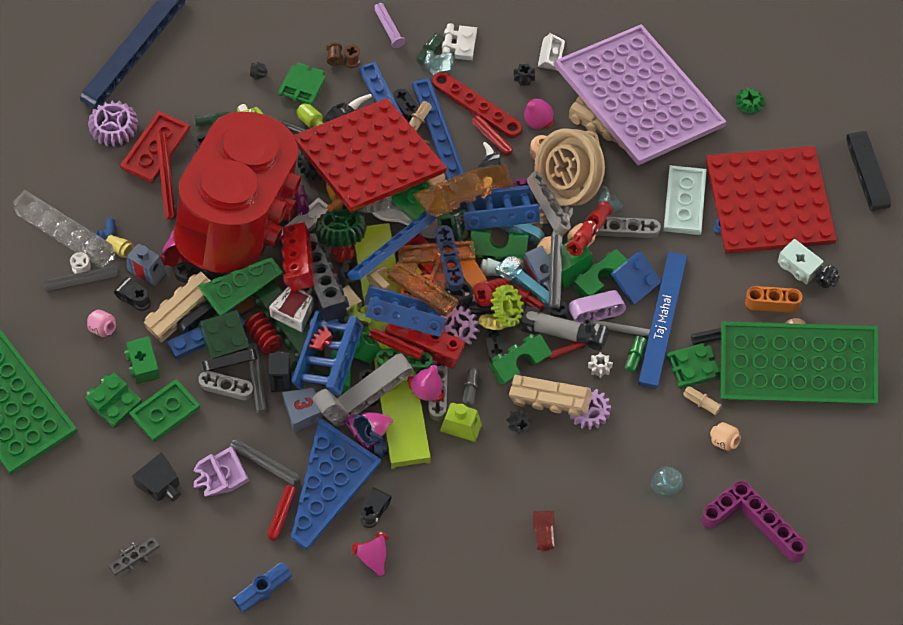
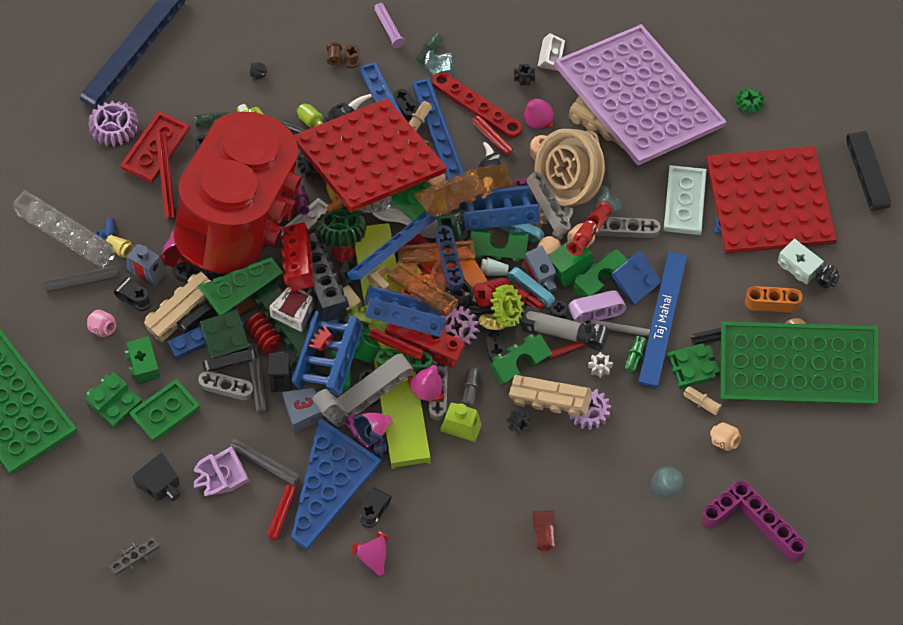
white wheel [70,252,91,274] -> none
blue piece [232,562,292,613] -> none
green plate [278,62,326,106] -> none
white plate [441,23,477,60] -> none
clear light blue bracket [495,255,527,281] -> none
dark grey axle [549,234,562,308] -> none

